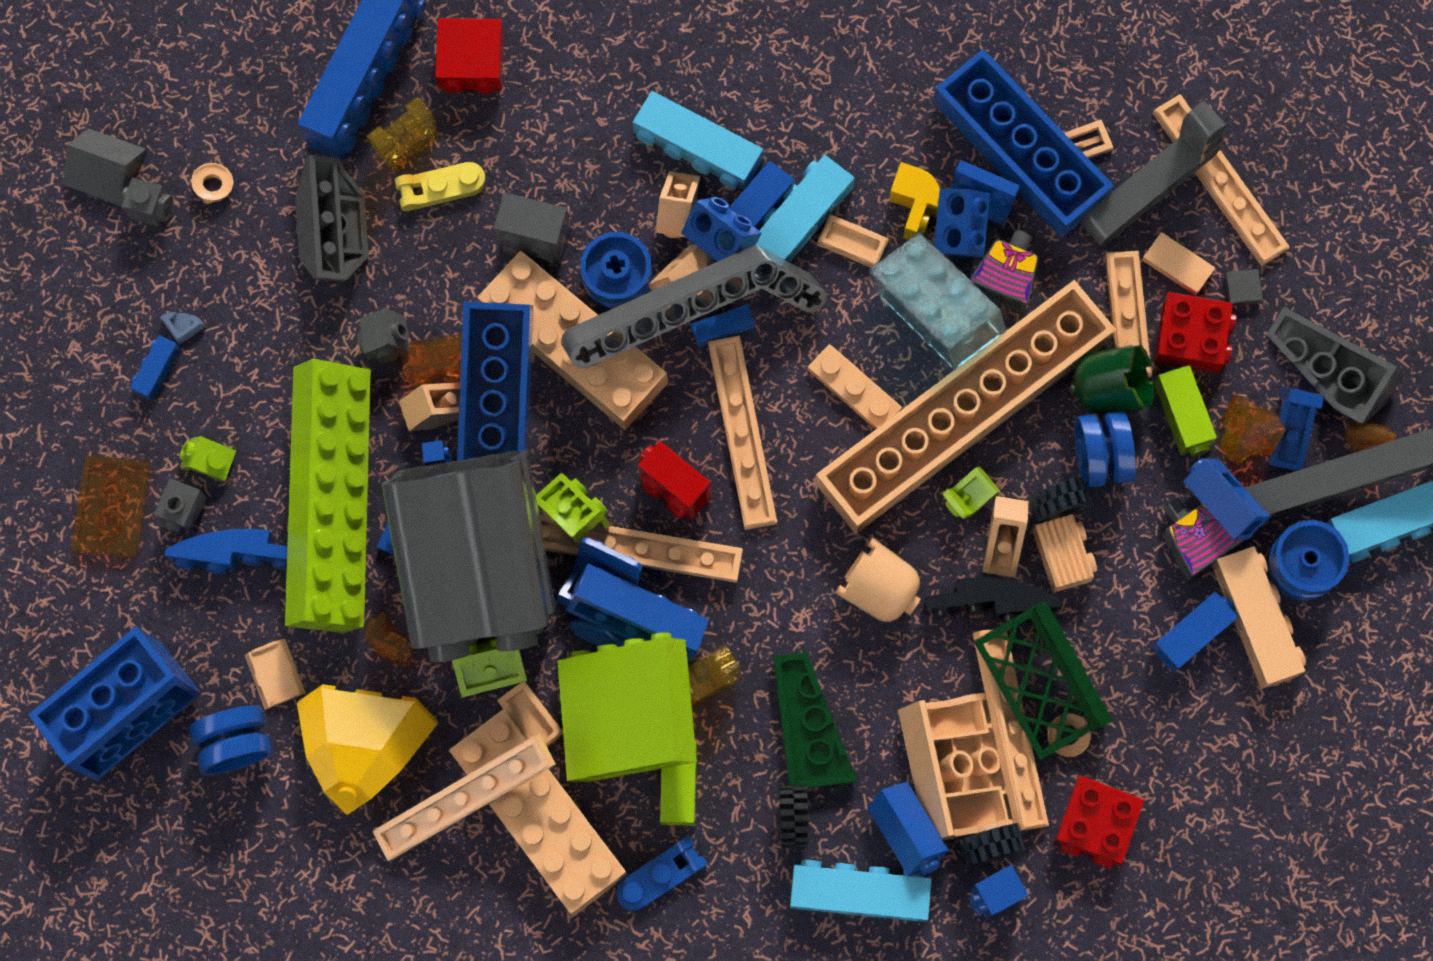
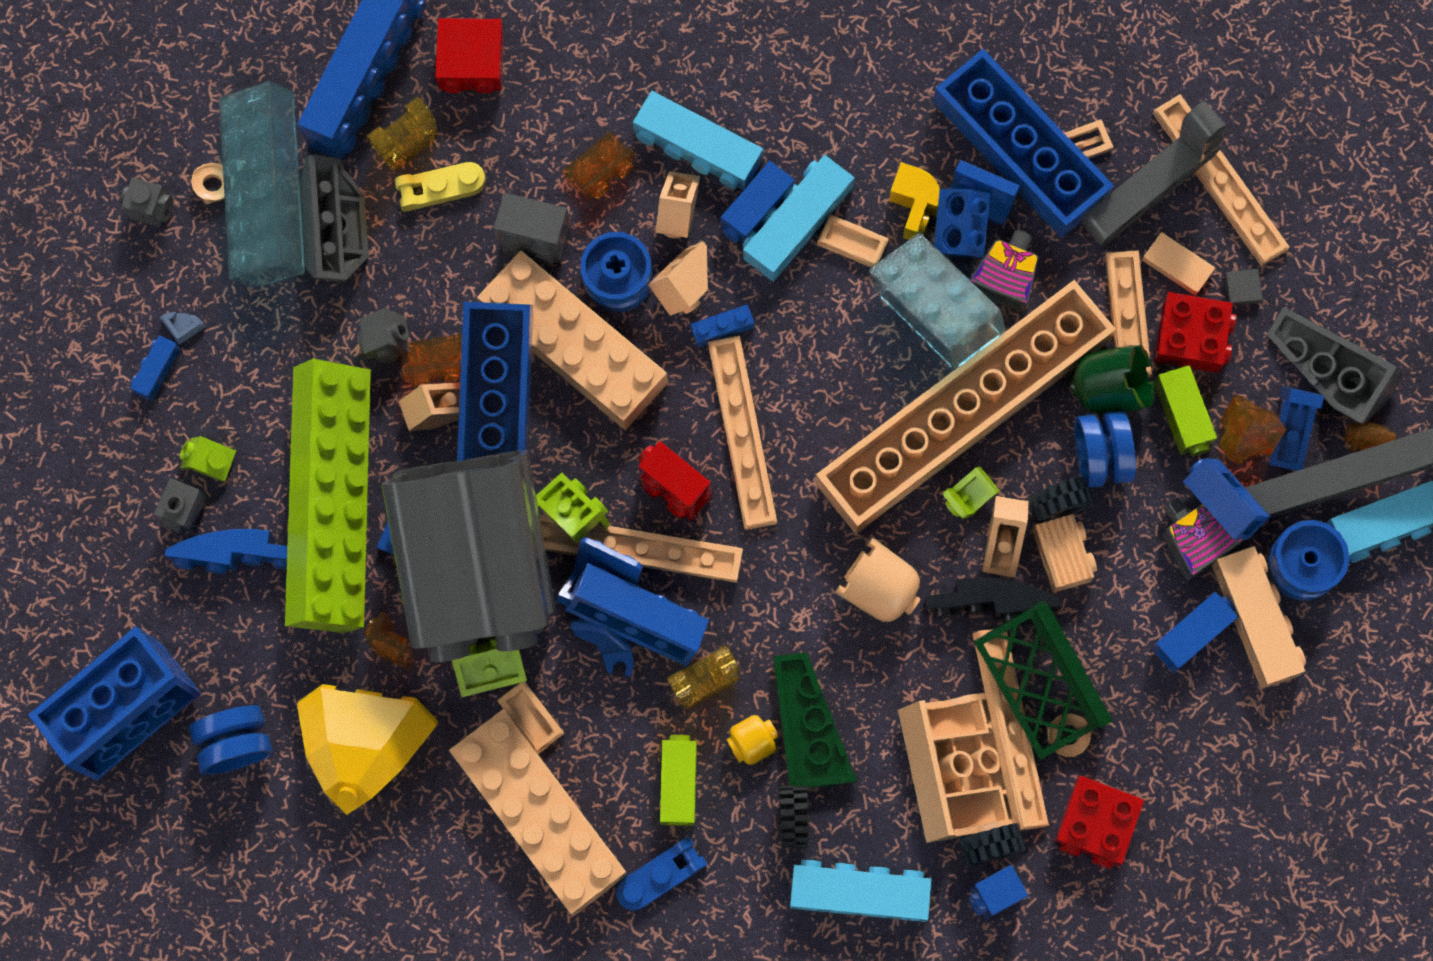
dark grey slope [63,128,147,206] -> none
clear orange tile [70,455,152,559] -> none
light nougat piece [244,639,306,710] -> none
light nougat tile [372,734,556,861] -> none
blue piece [422,440,454,466] -> none
lime brick [557,632,697,782] -> none
dark grey beam [561,246,827,368] -> none
blue brick [681,197,761,261] -> none
light nougat plate [807,344,902,429] -> none
blue brick [867,782,949,876] -> none
none -> clear light blue brick [219,81,305,288]
none -> clear orange bracket [562,131,635,202]
none -> yellow head [726,715,779,765]

